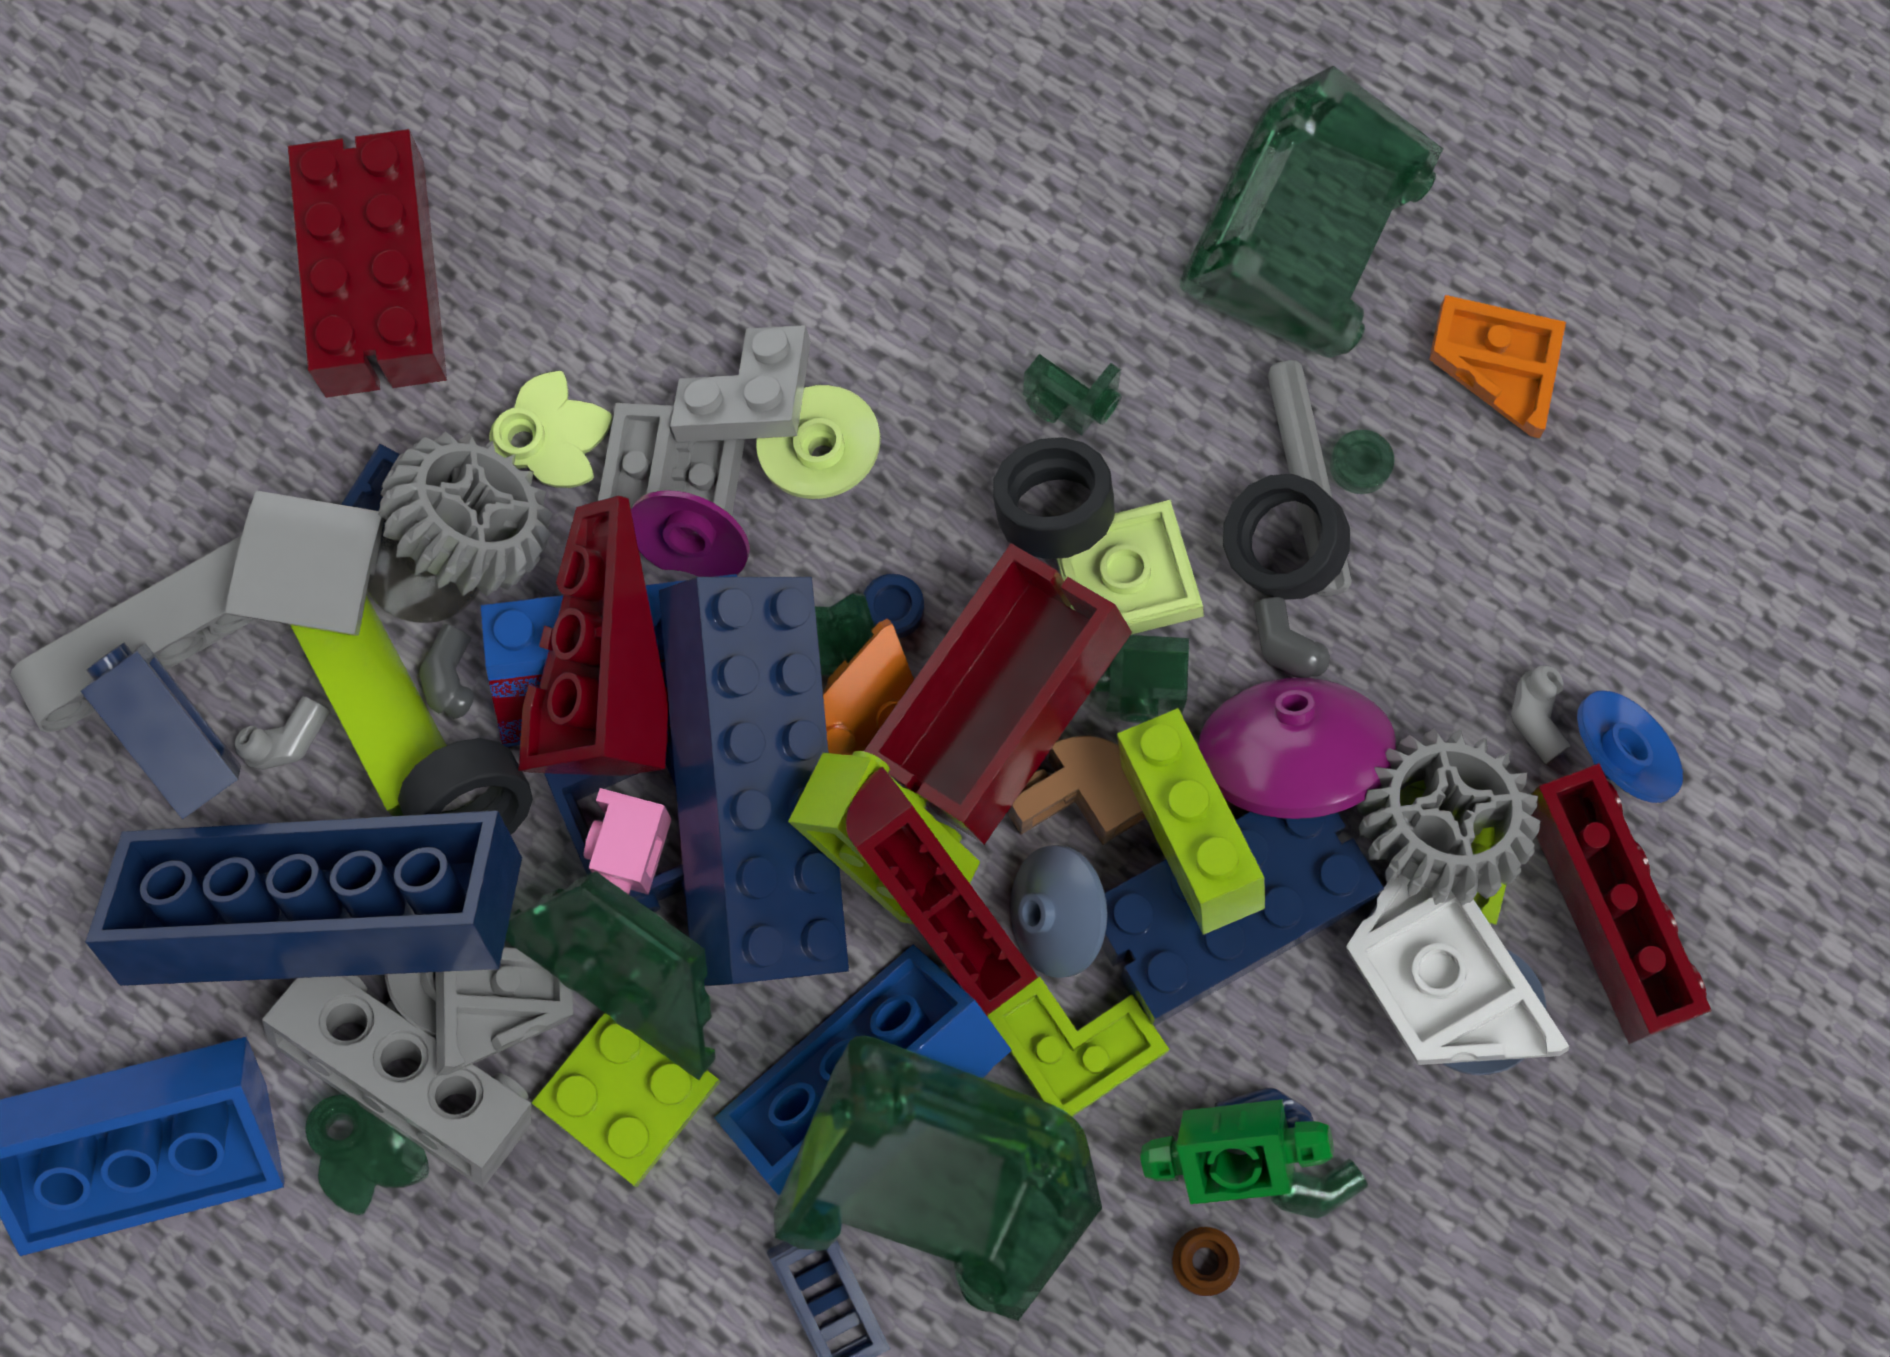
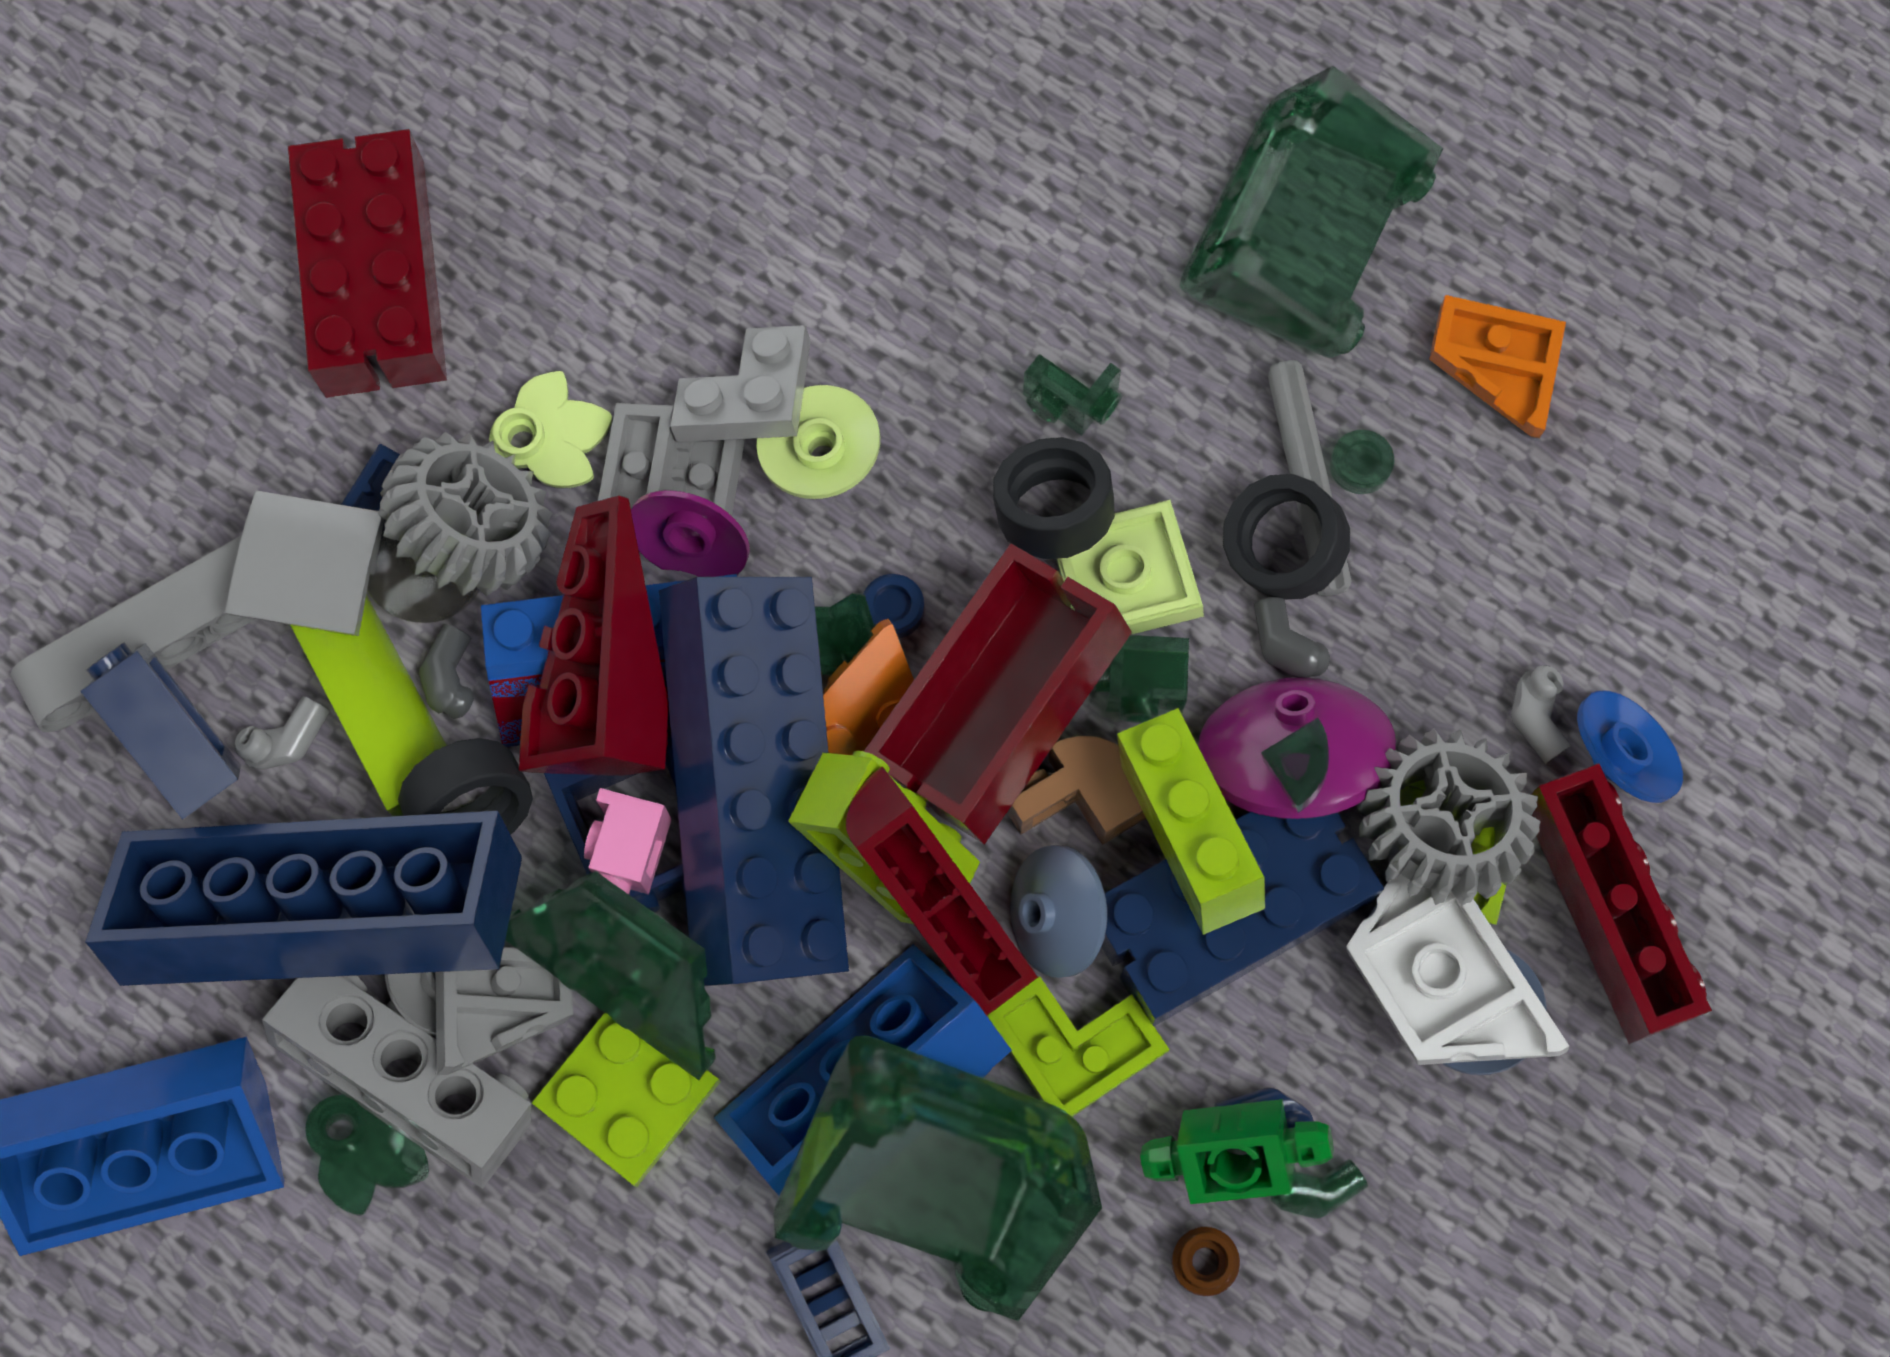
none -> tile [1261,718,1329,813]

